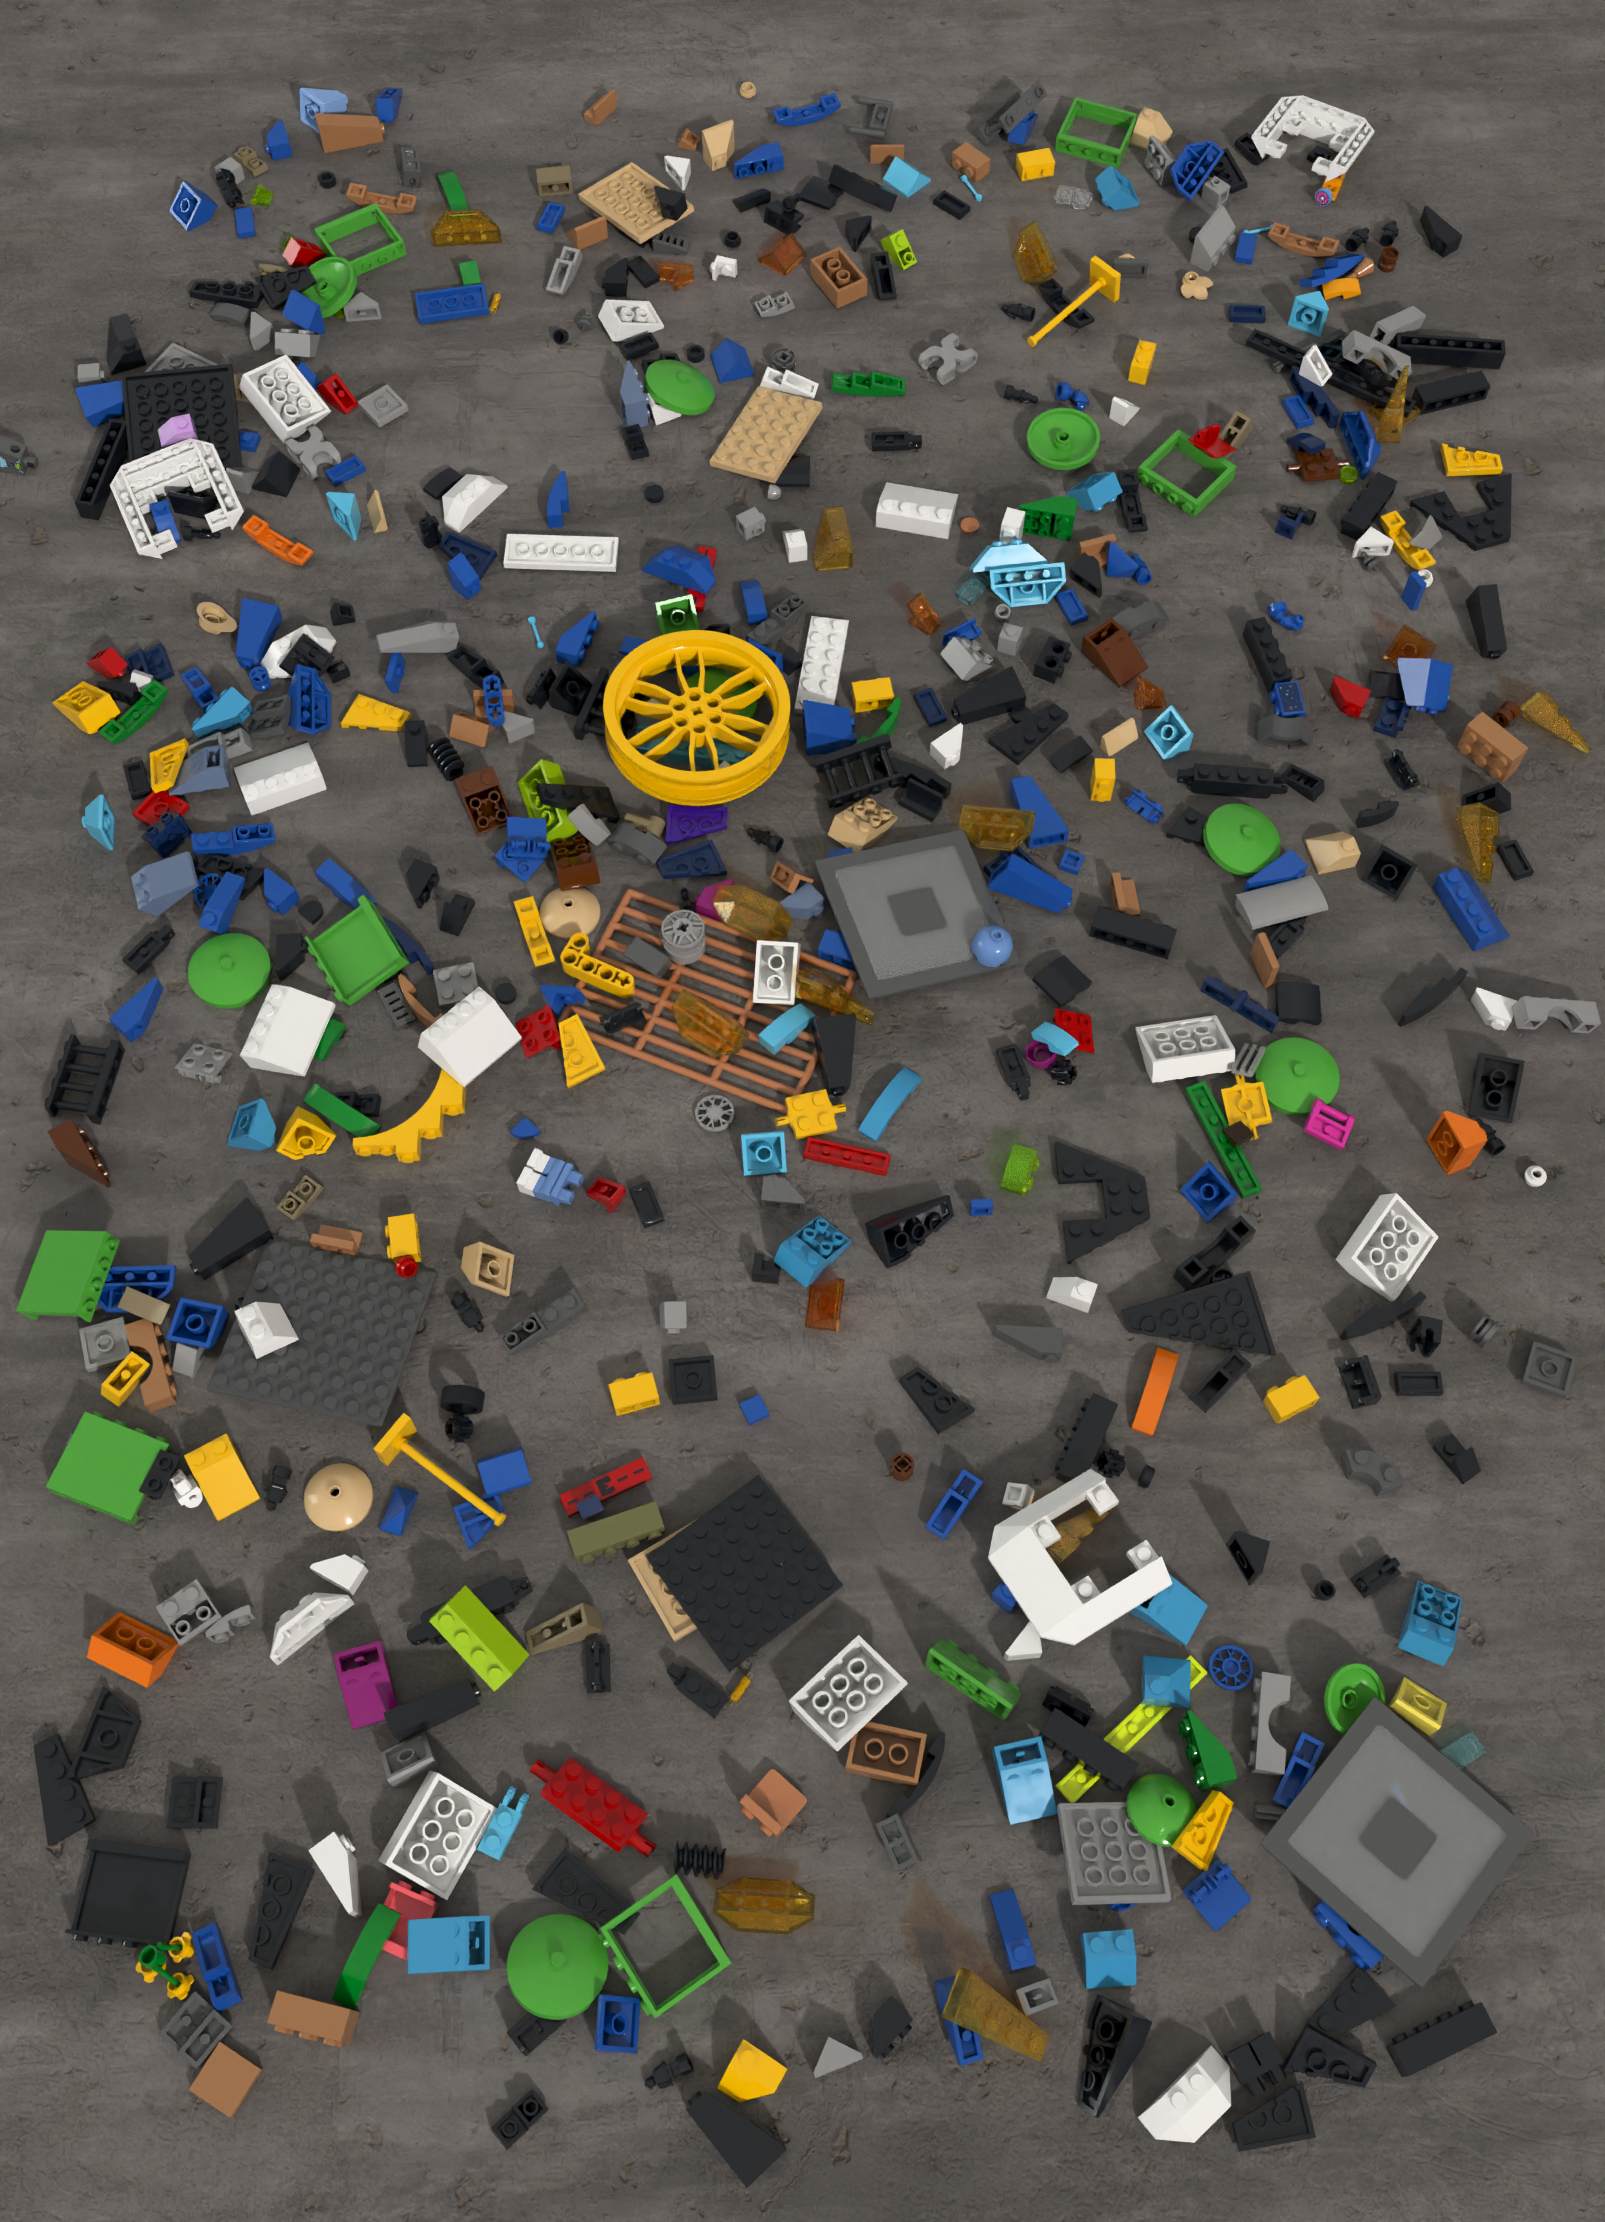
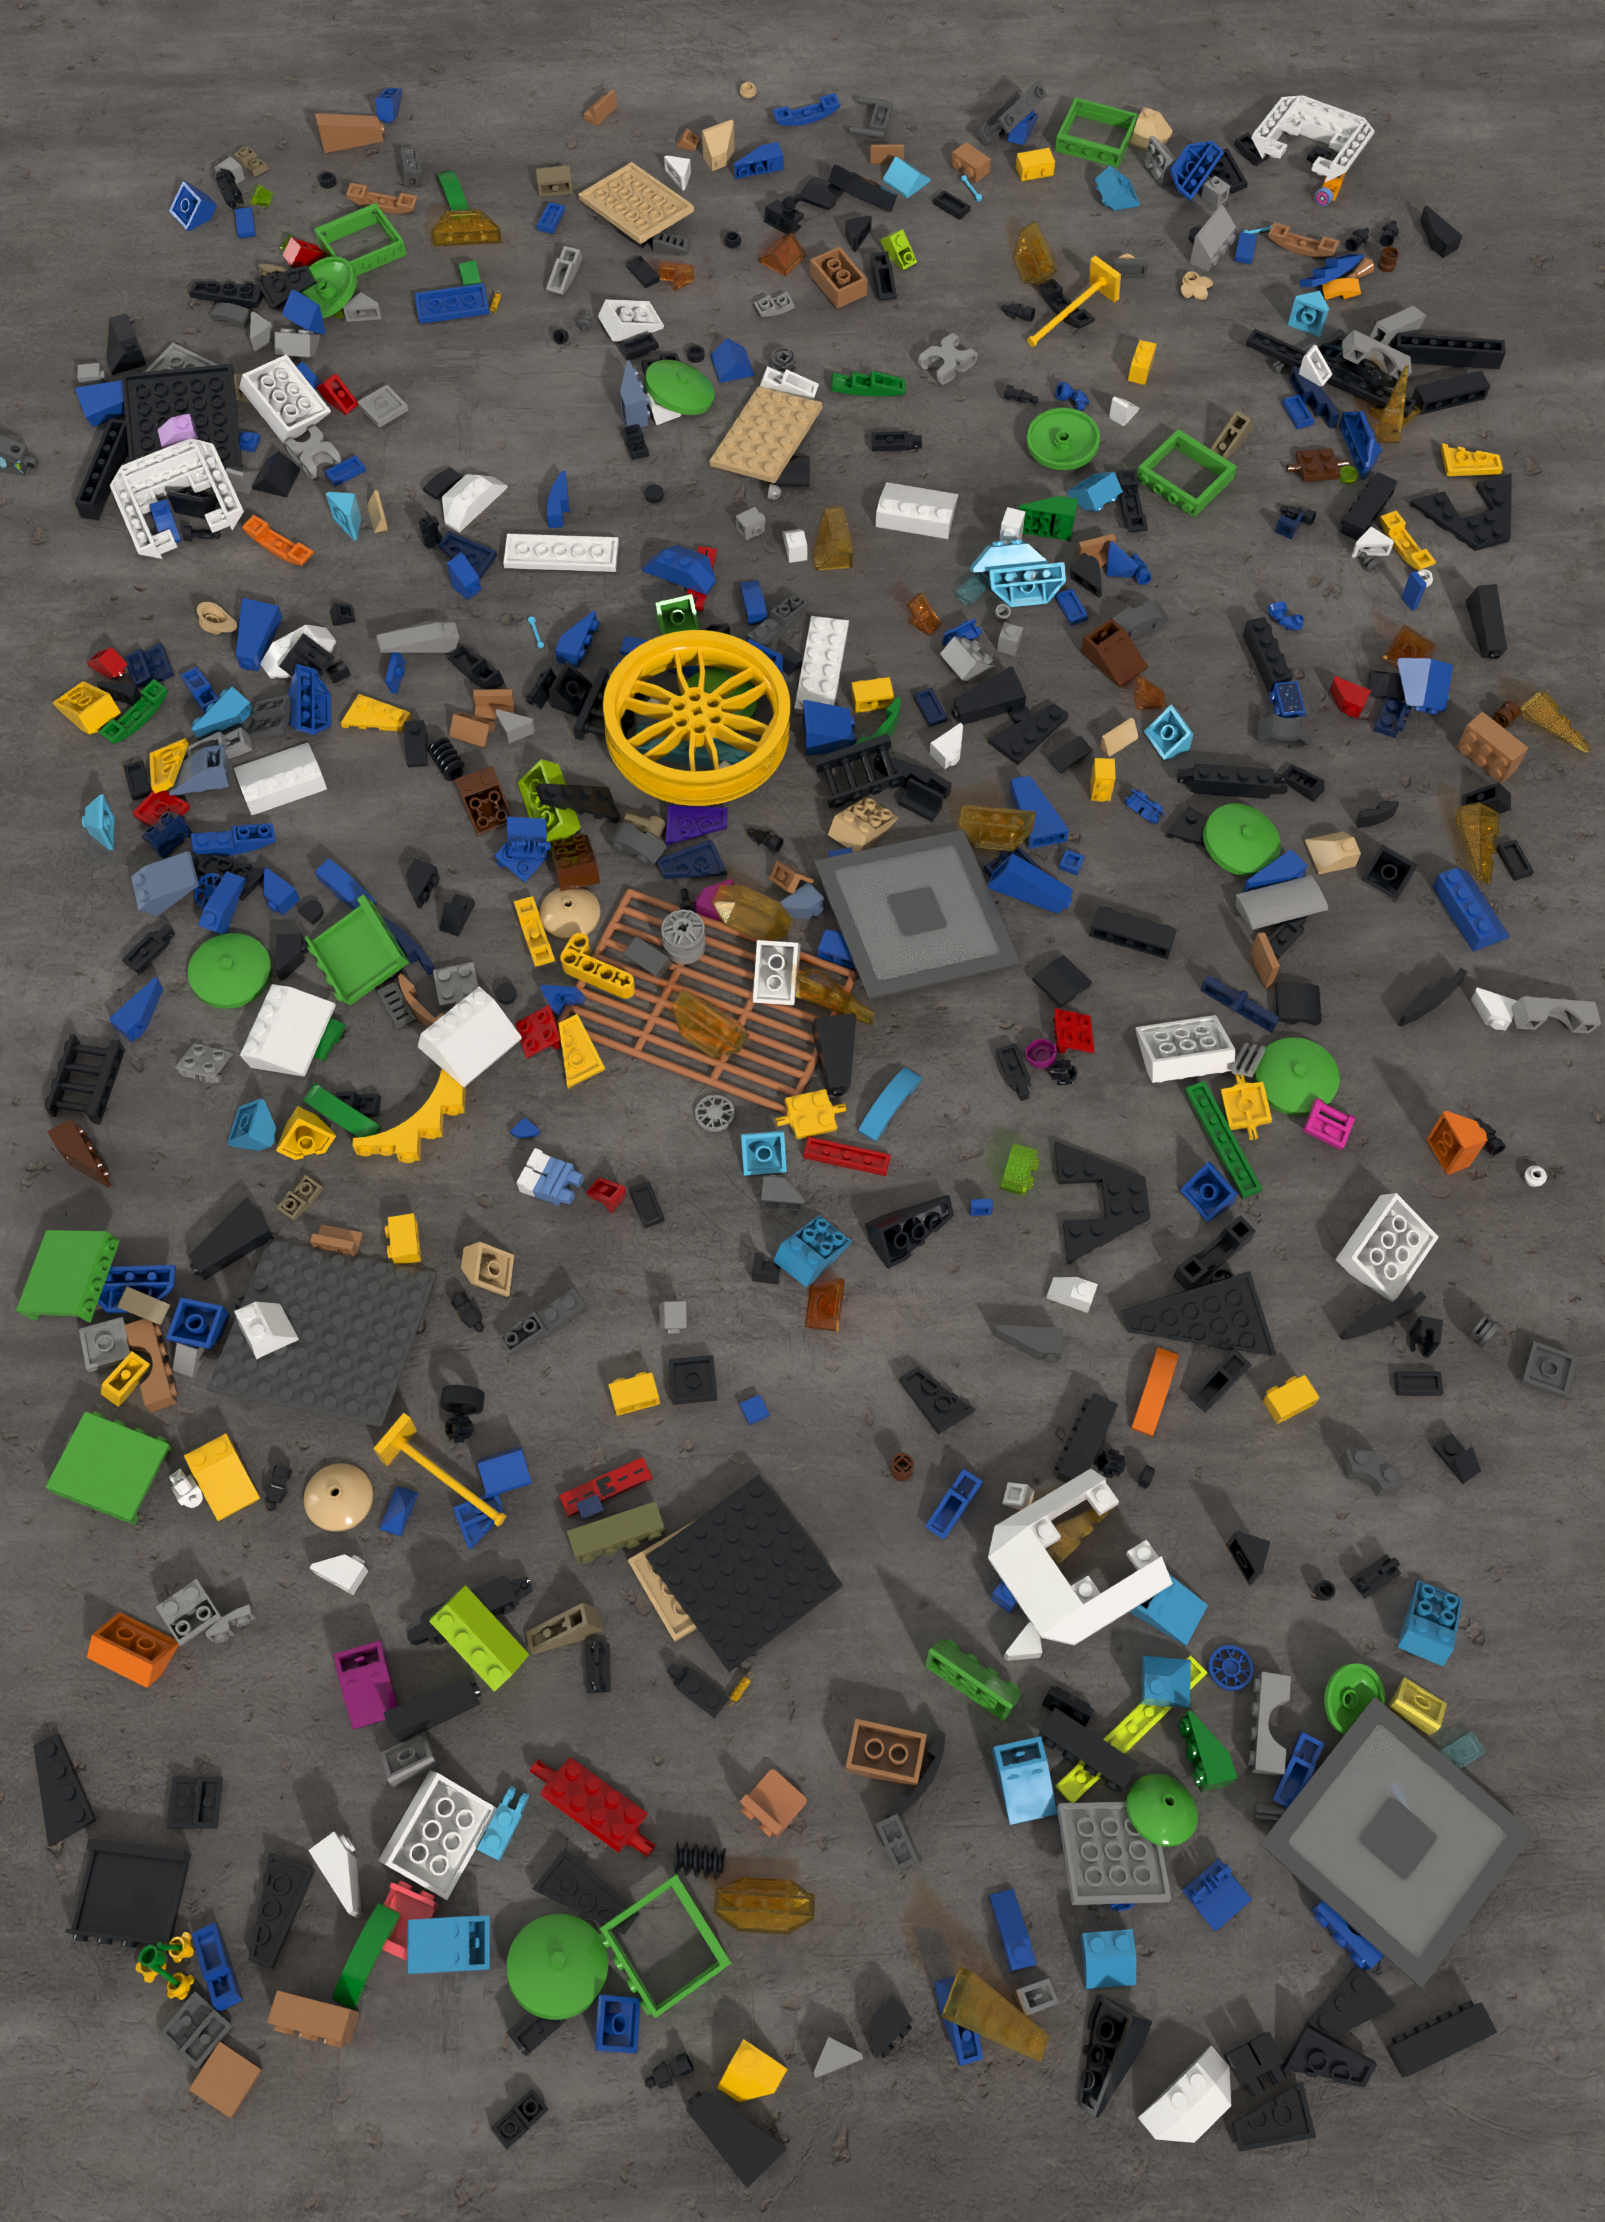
black wing [67,1687,142,1781] -> none
white slope [130,669,153,692] -> none
black hinge [139,1449,181,1500] -> none
blue wheel [249,666,271,691] -> none
blue slope [265,120,293,161] -> none
white wedge [270,1593,355,1665] -> none
light blue slope [300,88,348,133] -> none
red plate [395,1256,418,1278] -> none
blue beam [483,675,505,727] -> none
medium nougat slope [565,215,608,250] -> none
light grey slope [567,803,611,846] -> none
black hinge [599,1002,646,1035] -> none
black slope [602,258,629,297] -> none
black slope [654,186,688,221] -> none
white bracket [710,255,737,281] -> none
black slope [733,188,771,213] -> none
medium azure slope [758,1003,816,1055] -> none
white slope [789,1635,908,1752] -> none
nougat piece [960,517,979,534] -> none
medium blue cylinder [971,925,1013,967] -> none
medium azure slope [1031,1021,1079,1056] -> none
black brick [1033,636,1072,684] -> none
clear slope [1053,185,1093,209] -> none
medium nougat panel [1110,872,1140,916] -> none
yellow wing [1171,1790,1234,1871] -> none
red hinge [1188,423,1236,459] -> none
dark brown slope [1222,1120,1254,1148] -> none
dark blue tile [1229,305,1265,323] -> none
dark blue slope [1287,433,1326,455] -> none
black hinge [1339,1355,1382,1409] -> none
black hinge [1384,749,1421,791] -> none
light grey slope [1409,515,1443,550] -> none
black slope [1468,1053,1525,1123] -> none

